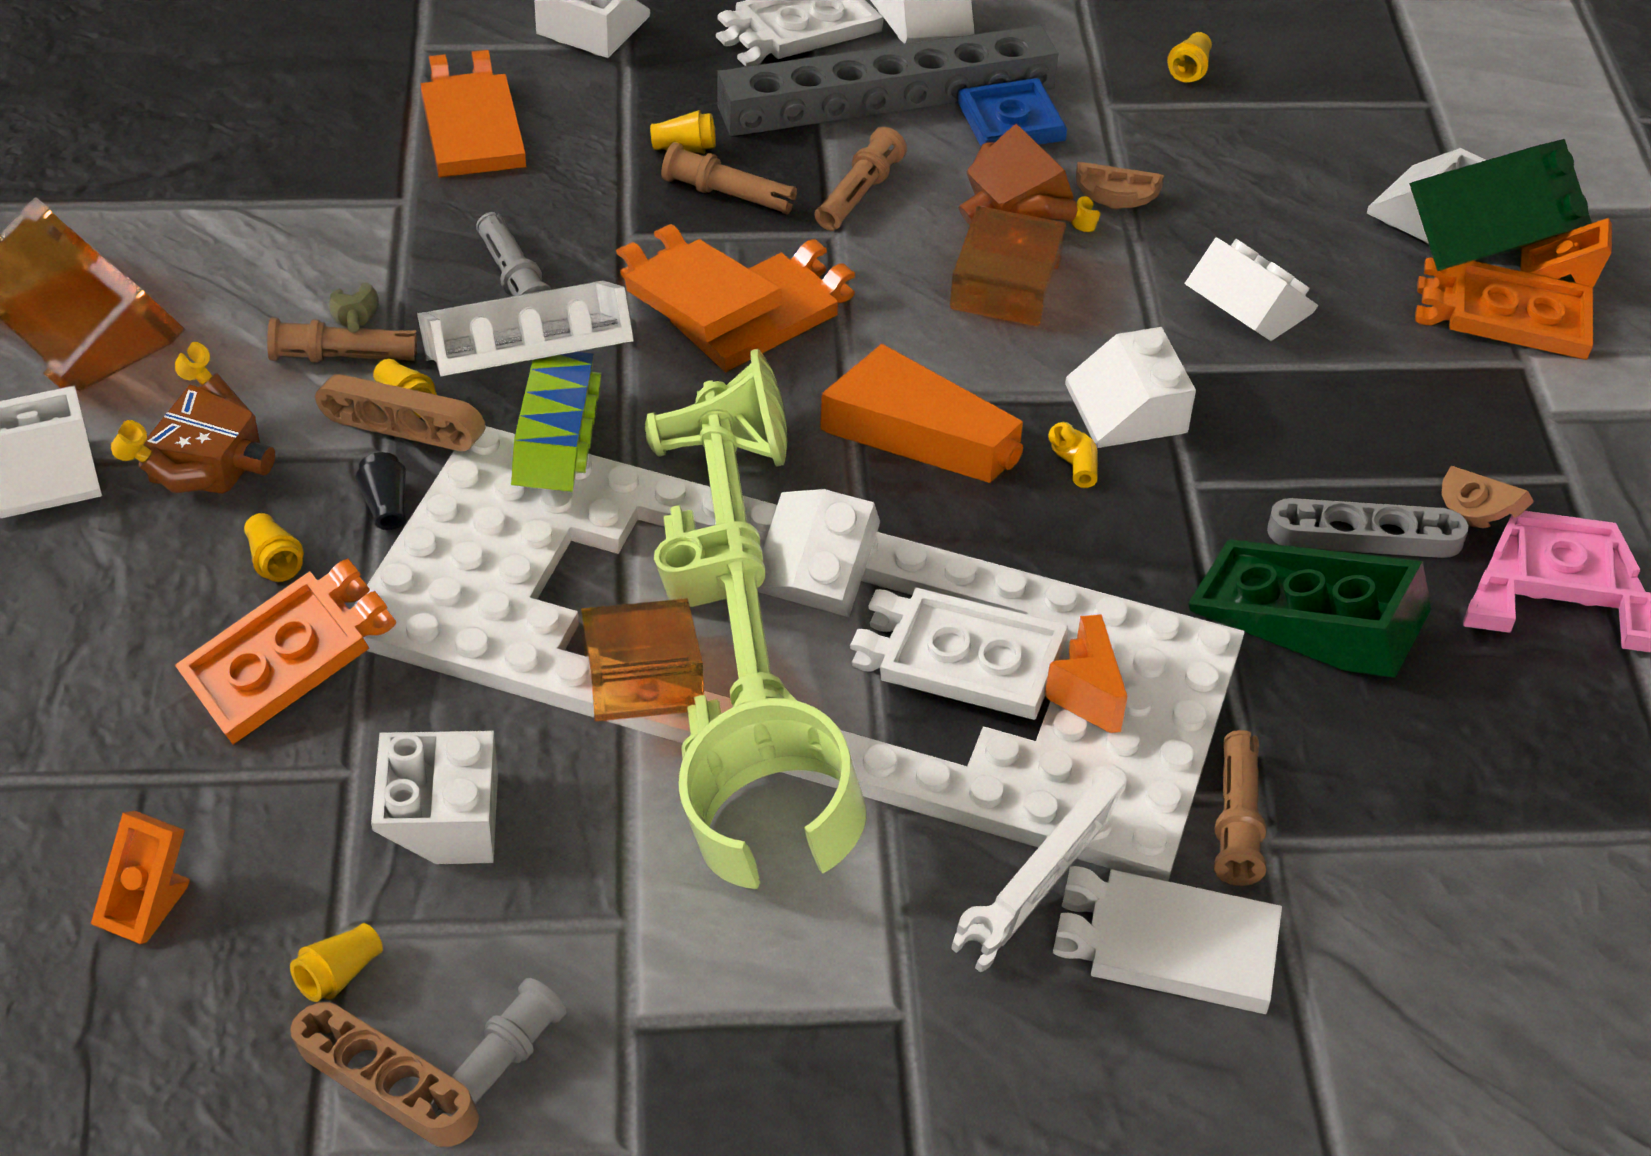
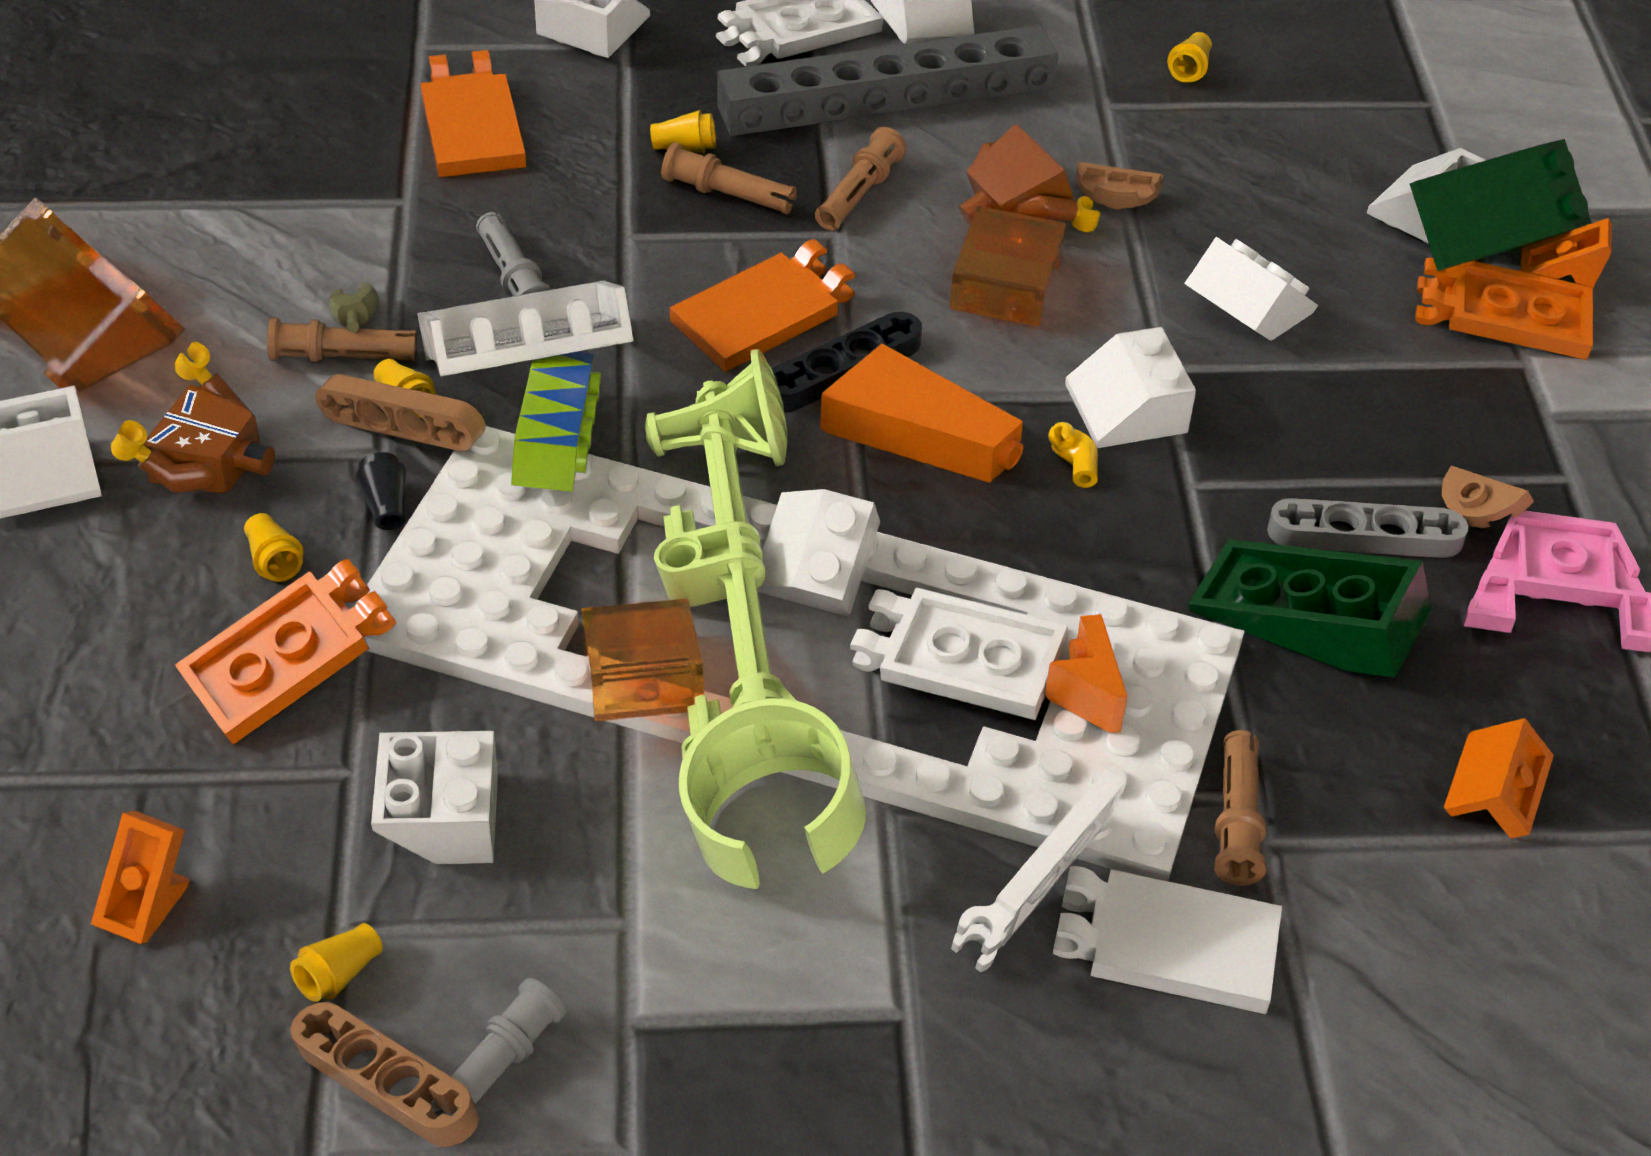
orange tile [616,224,783,343] -> none
blue plate [957,78,1067,146] -> none
none -> black beam [772,312,922,412]
none -> orange panel [1444,718,1554,839]

